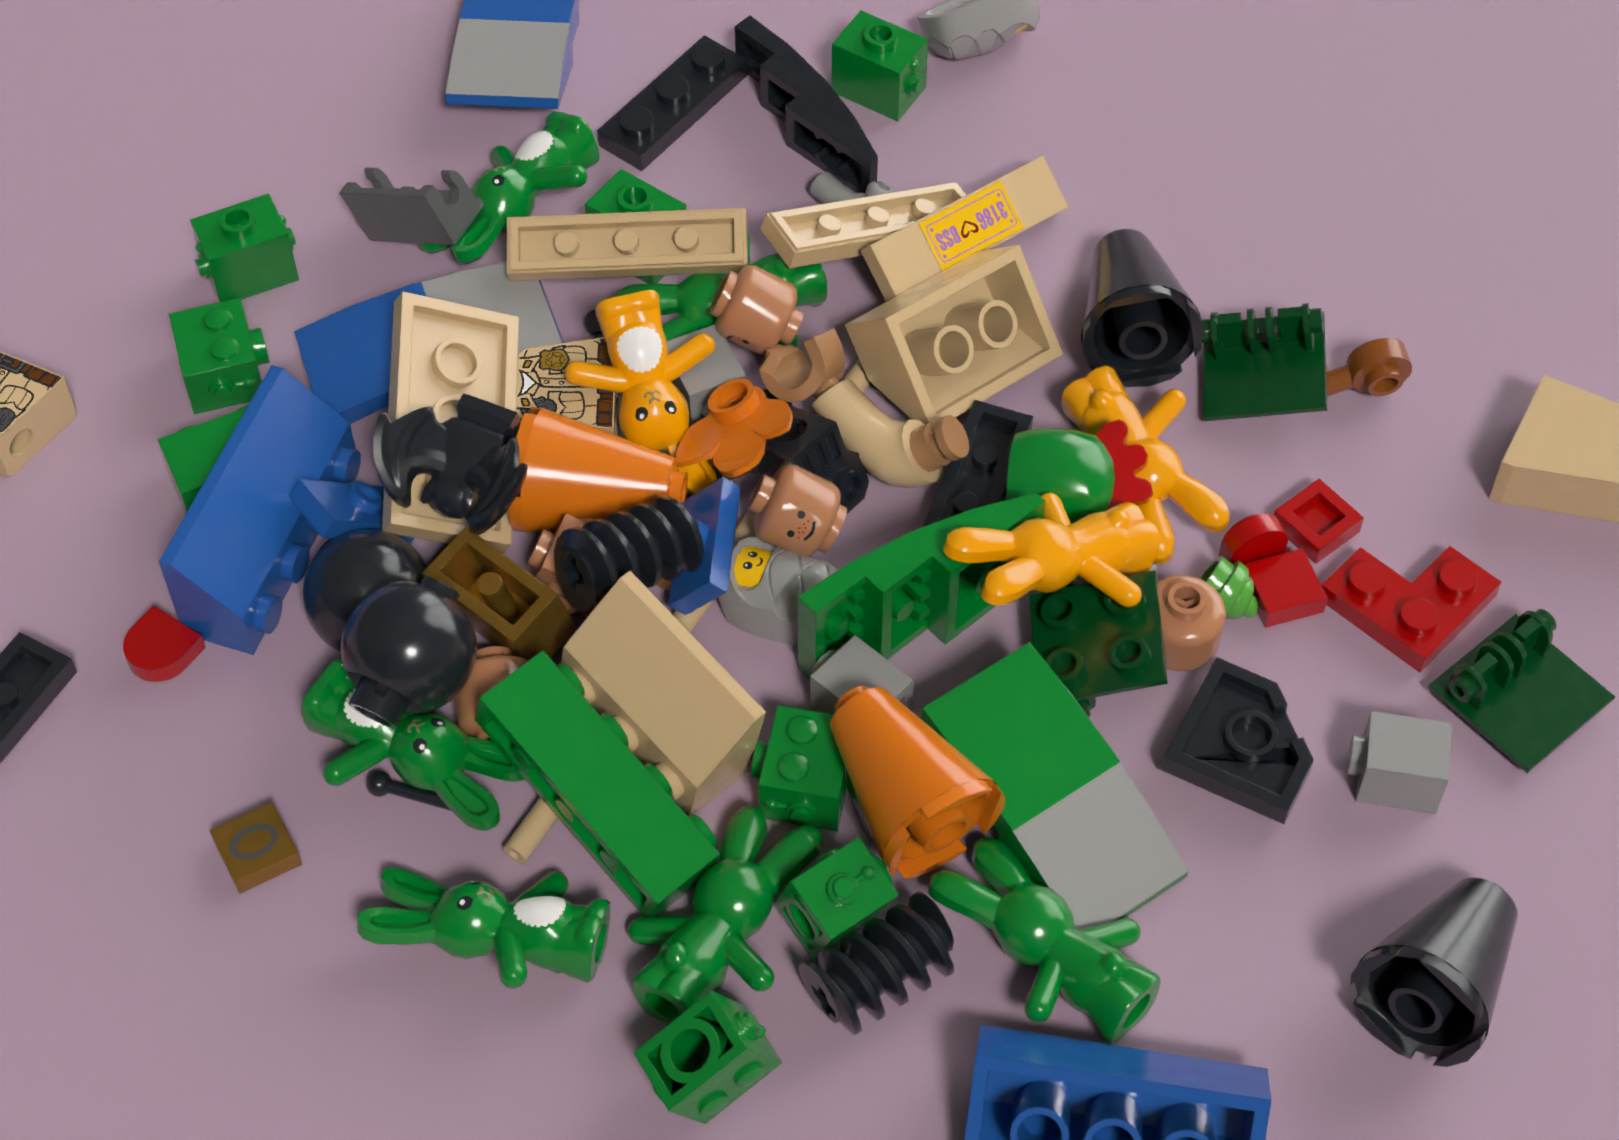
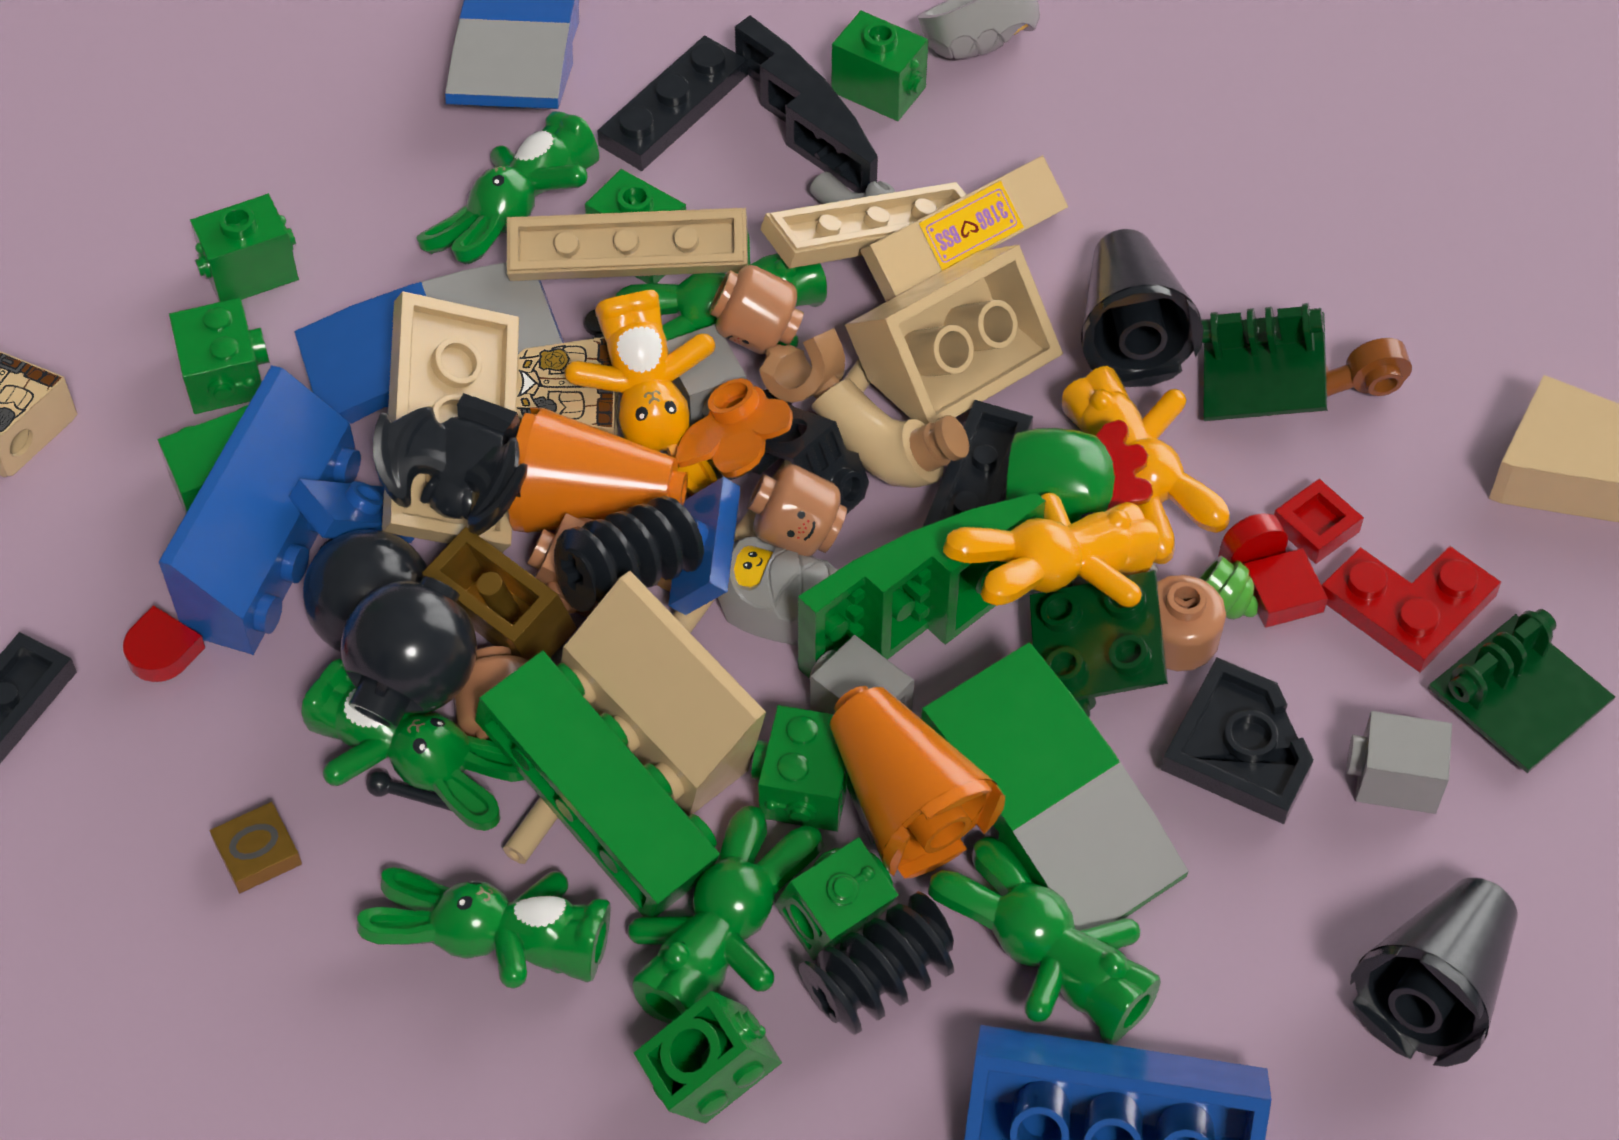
dark grey hinge [339,167,483,245] -> none

